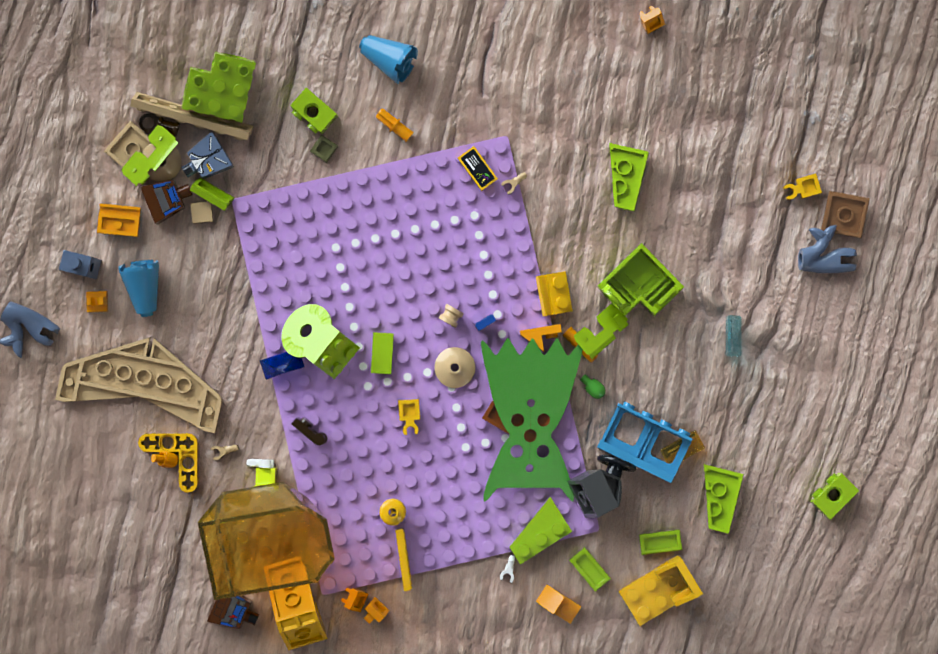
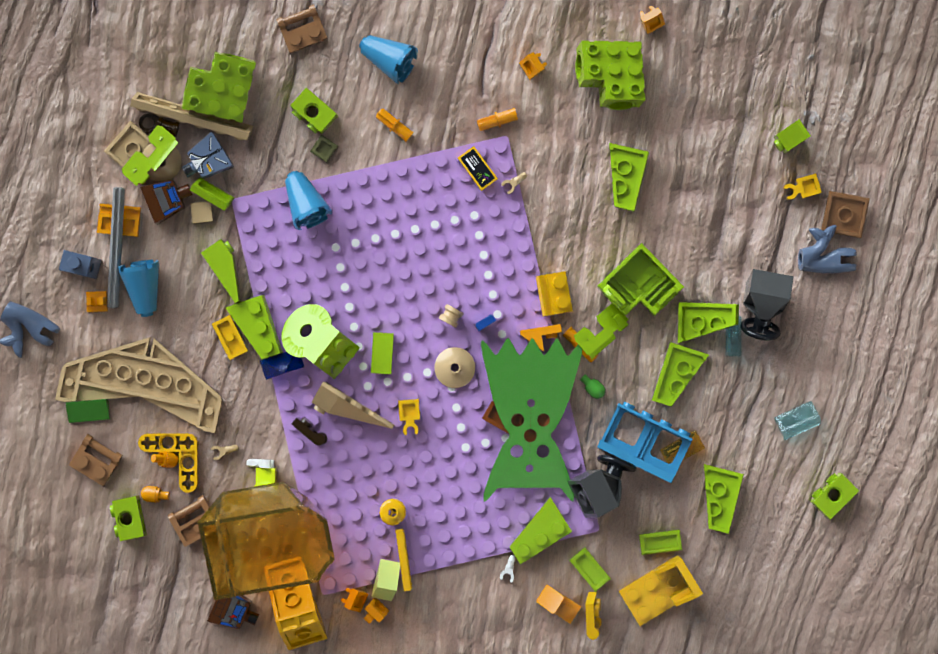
none -> bright green slope [66,399,110,423]
none -> medium nougat plate [69,434,123,486]
none -> light grey axle [107,187,125,308]
none -> lime brick [110,495,147,541]
none -> light orange cylinder [141,486,170,503]
none -> medium nougat plate [167,495,221,547]
none -> lime slope [201,239,241,304]
none -> yellow plate [212,315,248,360]
none -> lime wing [225,295,283,359]
none -> medium nougat plate [276,4,328,54]
none -> dark azure cone [285,171,332,230]
none -> tan wedge [311,381,394,429]
none -> yellowish green slope [371,559,400,601]
none -> light orange axle [477,108,518,131]
none -> light orange tile [519,52,547,80]
none -> lime piece [575,41,645,110]
none -> yellow plate [585,592,602,640]
none -> lime wing [651,342,709,407]
none -> lime wing [678,302,739,343]
none -> dark grey piece [740,269,794,341]
none -> lime slope [774,119,811,154]
none -> clear light blue slope [774,401,821,440]

